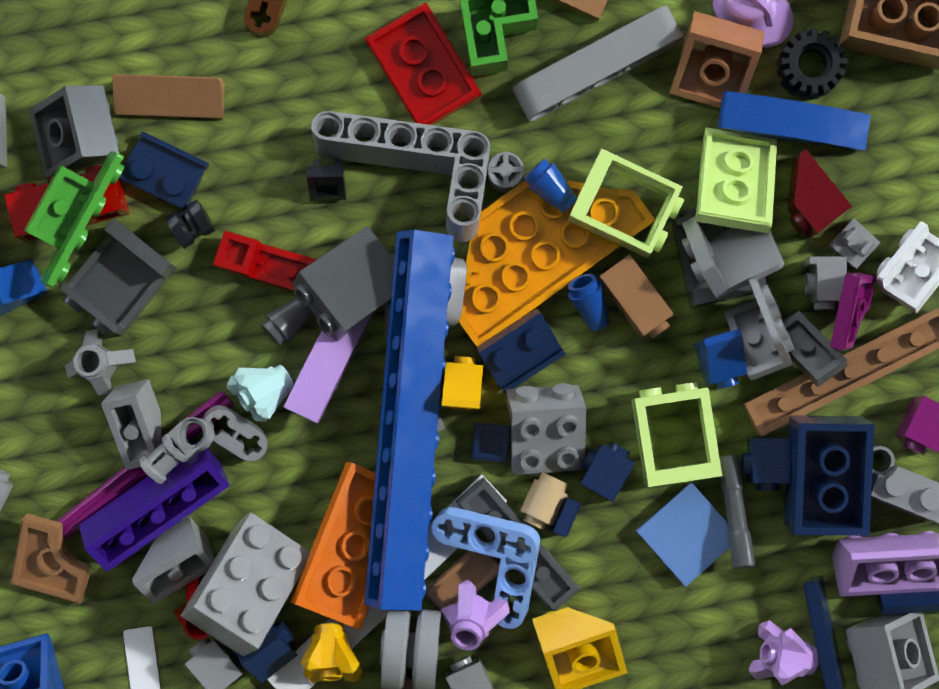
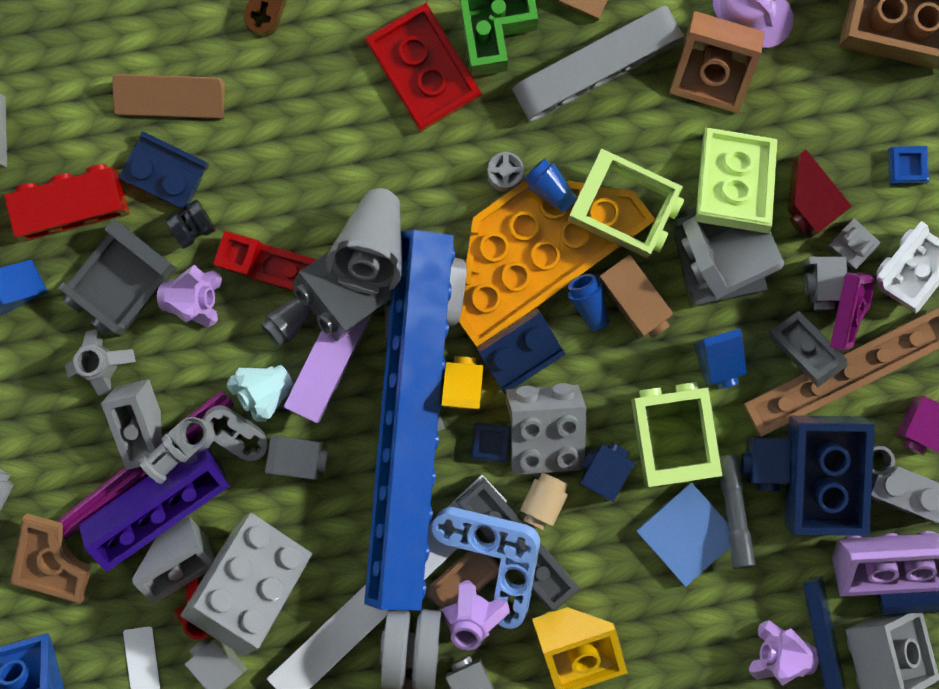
bright green bracket [24,151,124,288] -> none
dark grey slope [29,85,120,179] -> none
dark blue brick [236,621,298,683] -> none
orange plate [290,462,376,630] -> none
yellow rock [300,623,363,683] -> none
black tile [306,159,347,201] -> none
light grey beam [311,111,490,242] -> none
dark blue tile [550,497,581,537] -> none
blue slope [718,91,871,151] -> none
light grey bracket [724,277,795,381] -> none
black tyre [776,29,847,100] -> none
none -> lavender rock [157,265,222,328]
none -> dark grey slope [265,435,328,479]
none -> light grey cone [326,188,402,294]
none -> blue tile [888,146,929,185]

